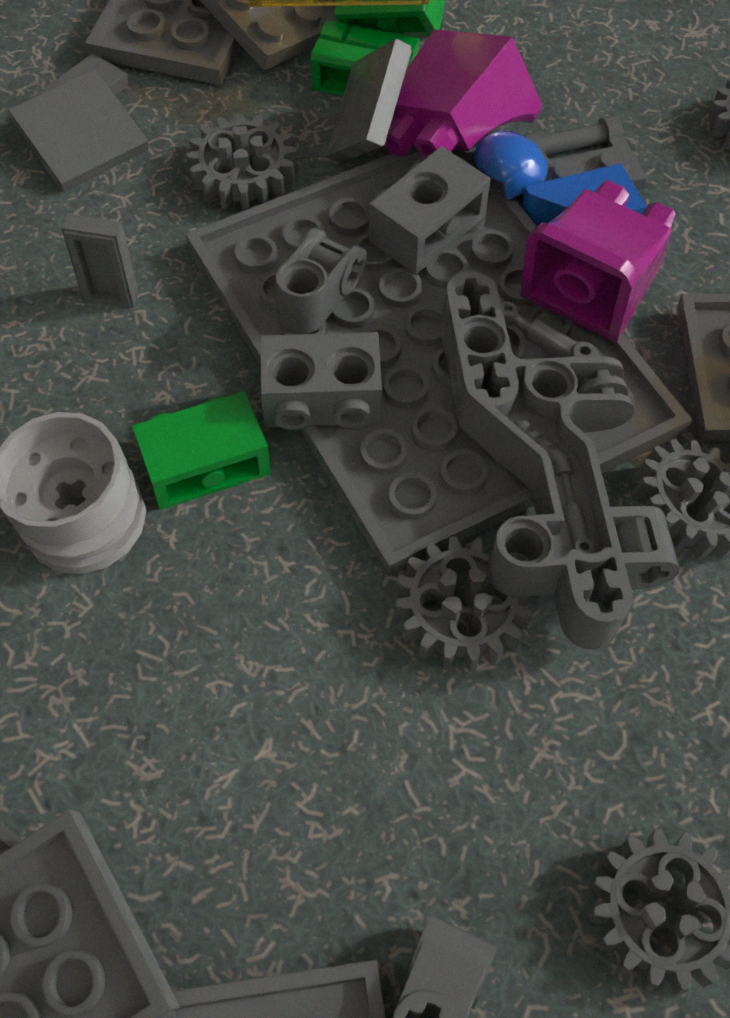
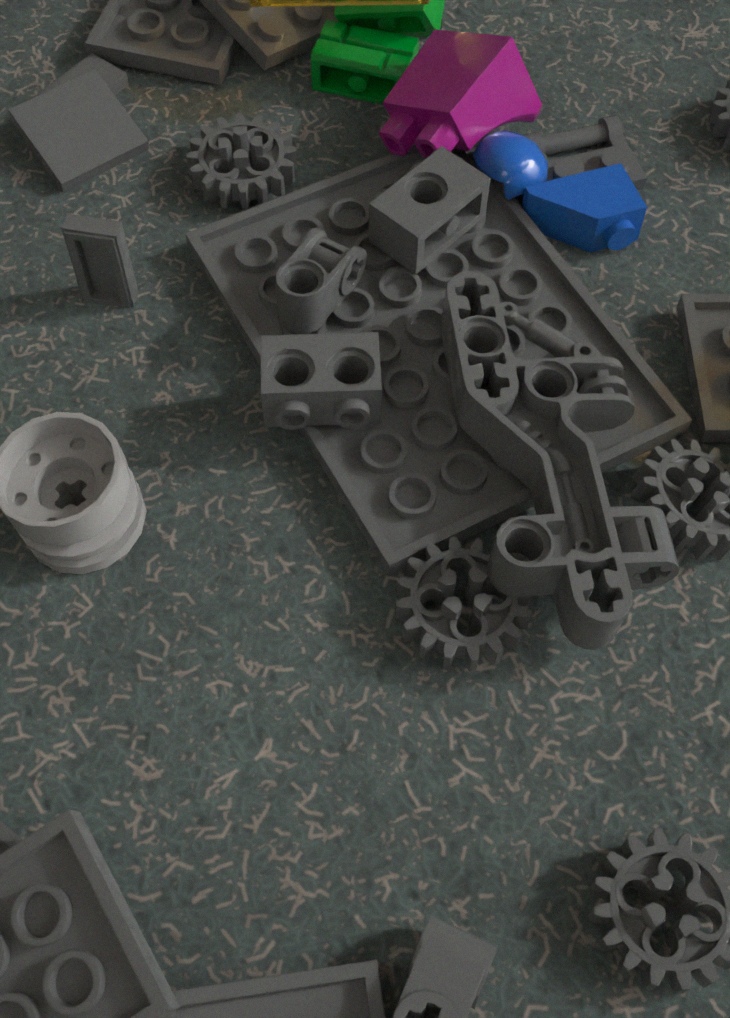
green brick [132,391,271,510] -> none
dark grey tile [325,38,412,163] -> none
magenta hips [520,180,675,343] -> none

